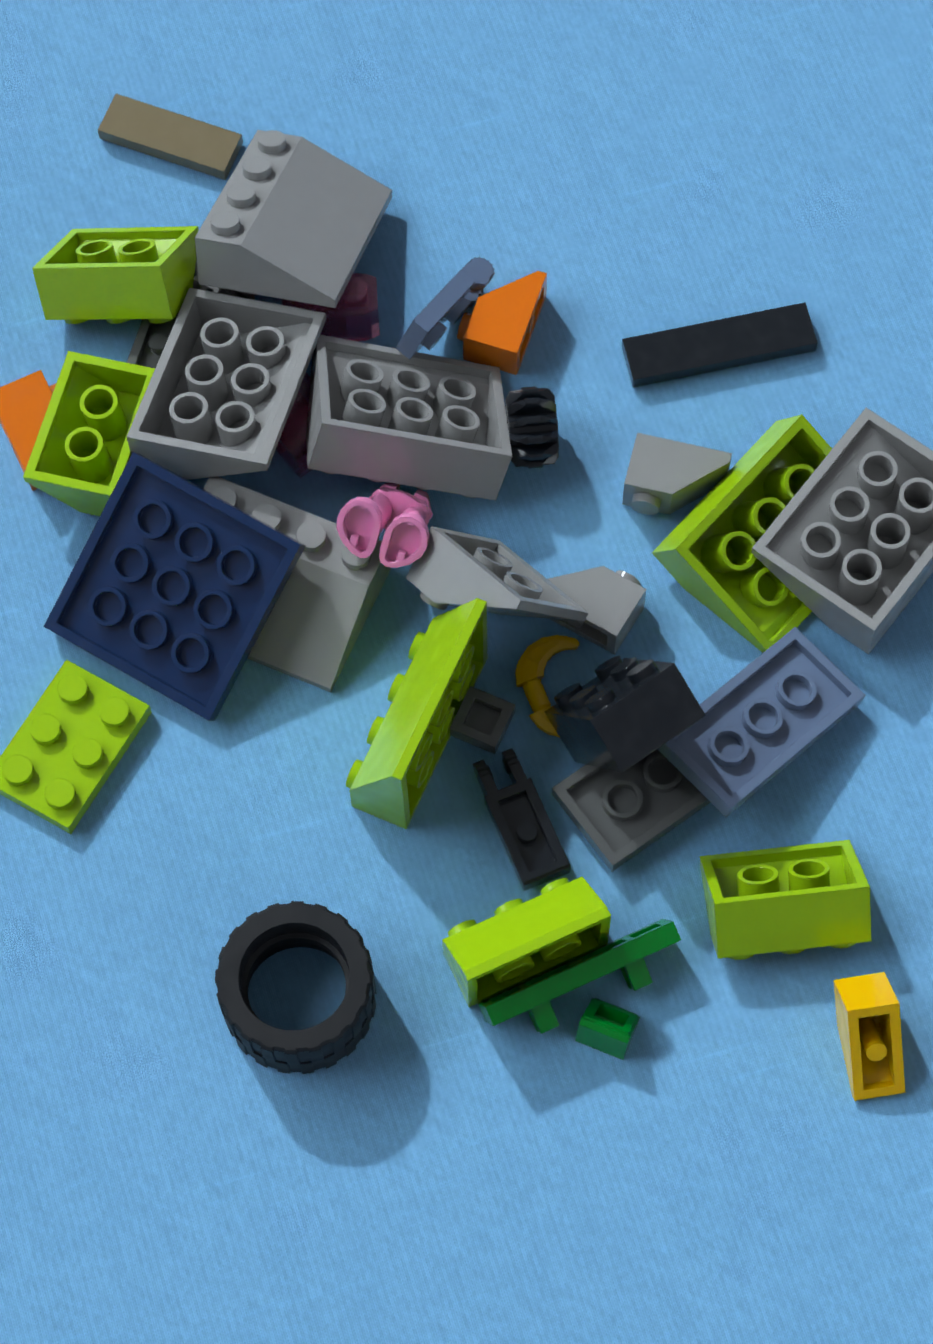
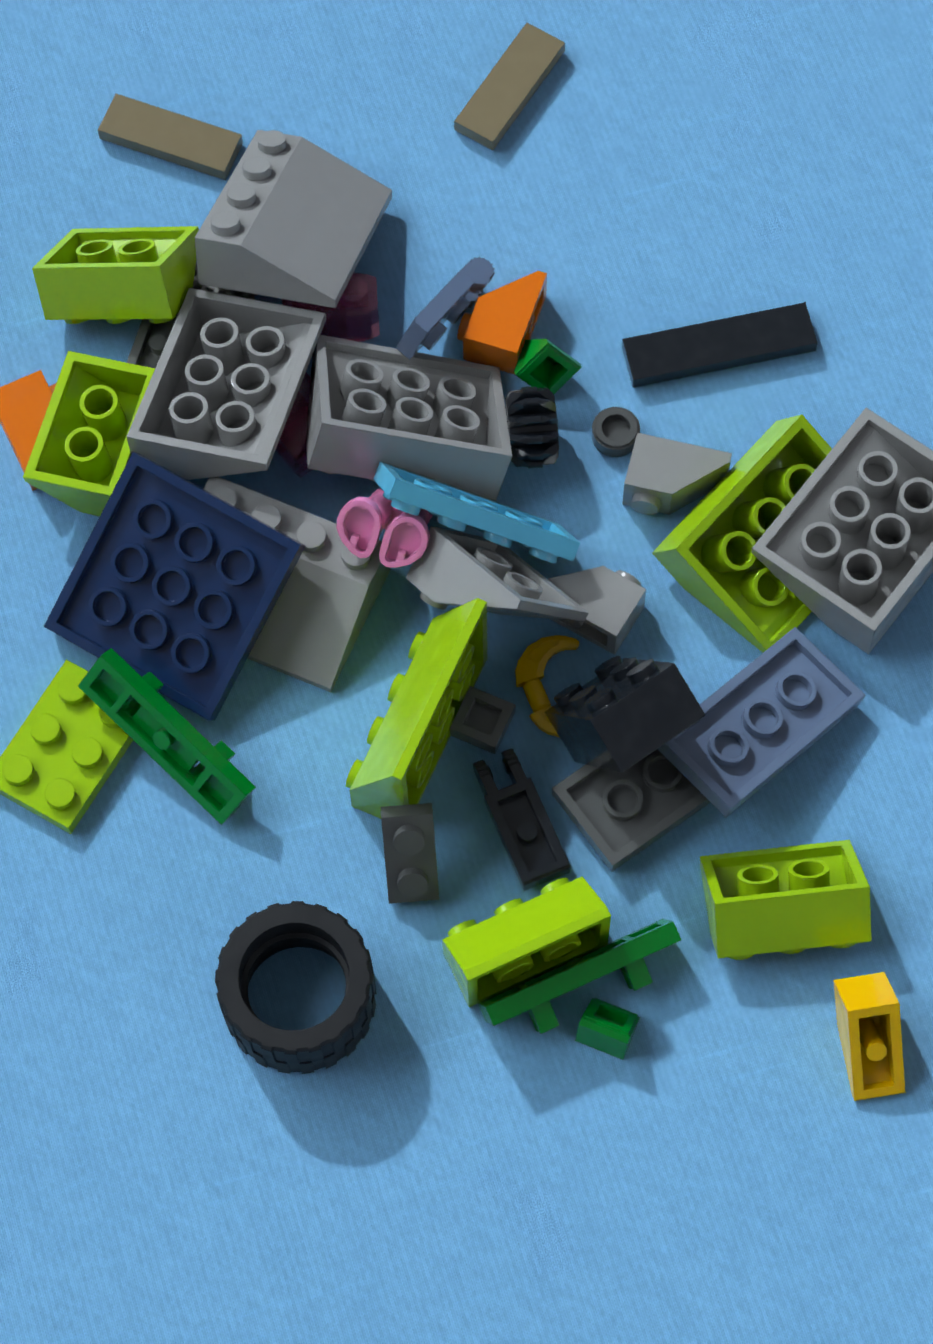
none -> green hinge [78,648,256,825]
none -> medium azure plate [373,461,580,563]
none -> dark grey plate [381,803,440,904]
none -> dark tan tile [454,22,565,150]
none -> green slope [514,339,582,395]
none -> dark grey tile [592,407,640,457]

